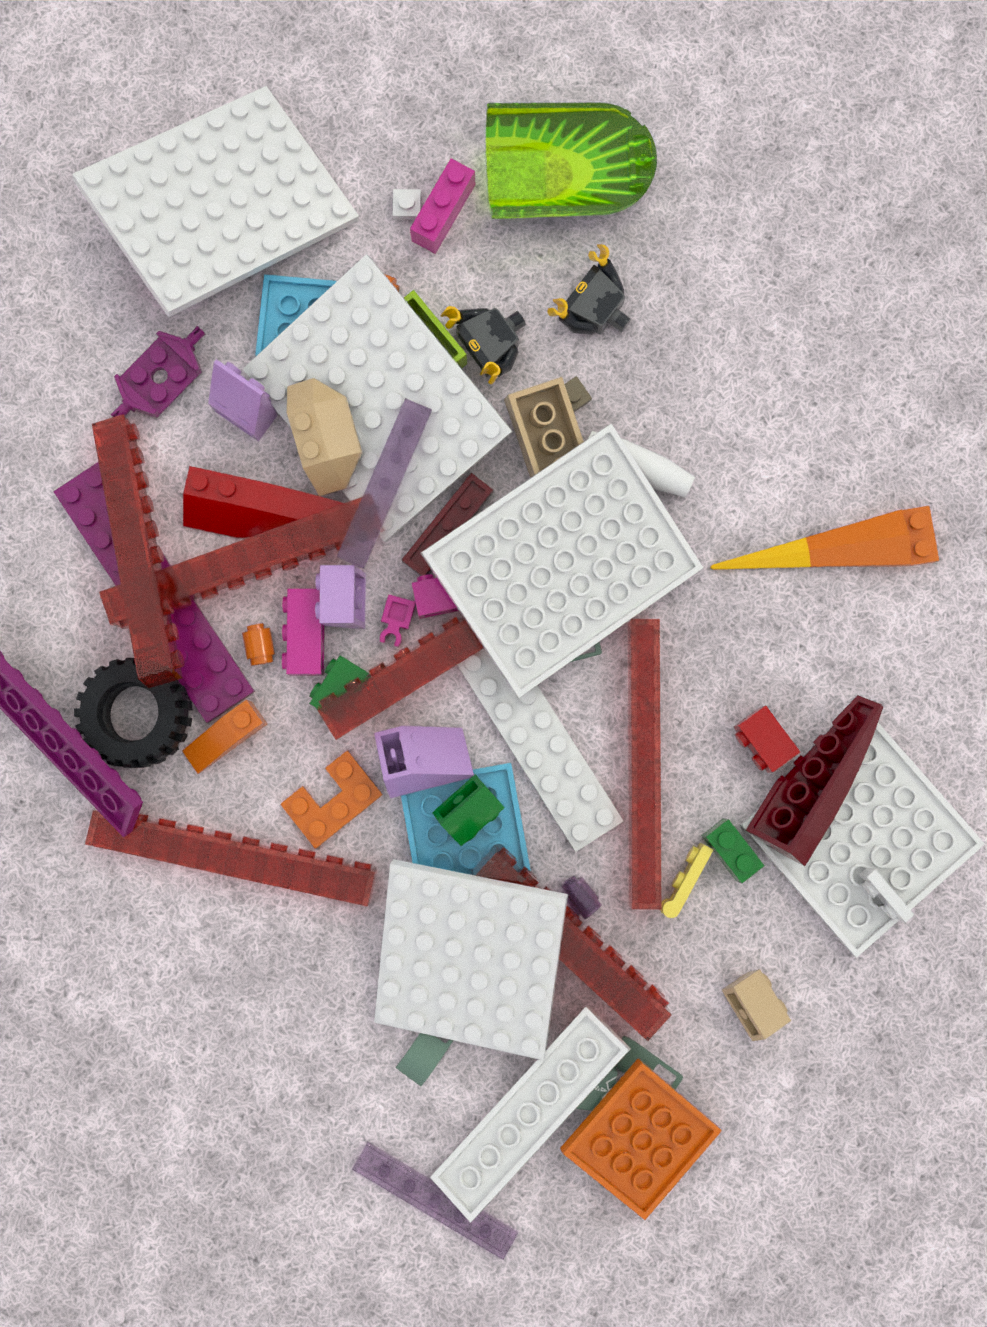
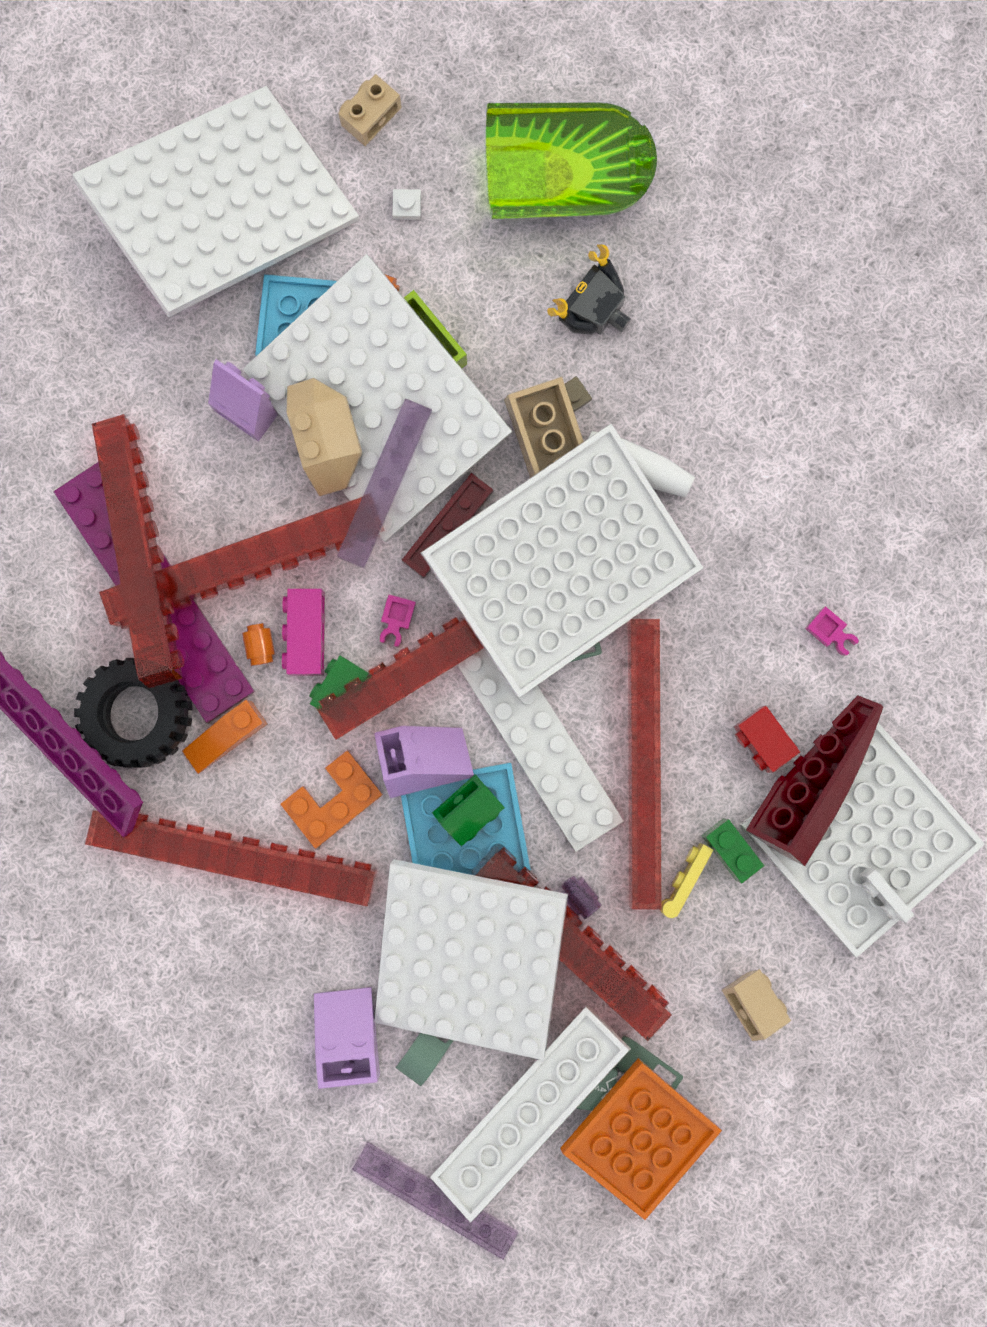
magenta plate [110,326,206,423] -> none
red wedge [183,466,358,538] -> none
lavender slope [315,565,366,629] -> none
dark pink brick [410,158,476,254] -> none
dark pink brick [412,574,459,619] -> none
torso [440,306,526,384] -> none
orange plate [710,506,939,570] -> none
none -> lavender slope [314,987,380,1089]
none -> tan brick [338,74,402,146]
none -> dark pink plate [805,606,859,656]

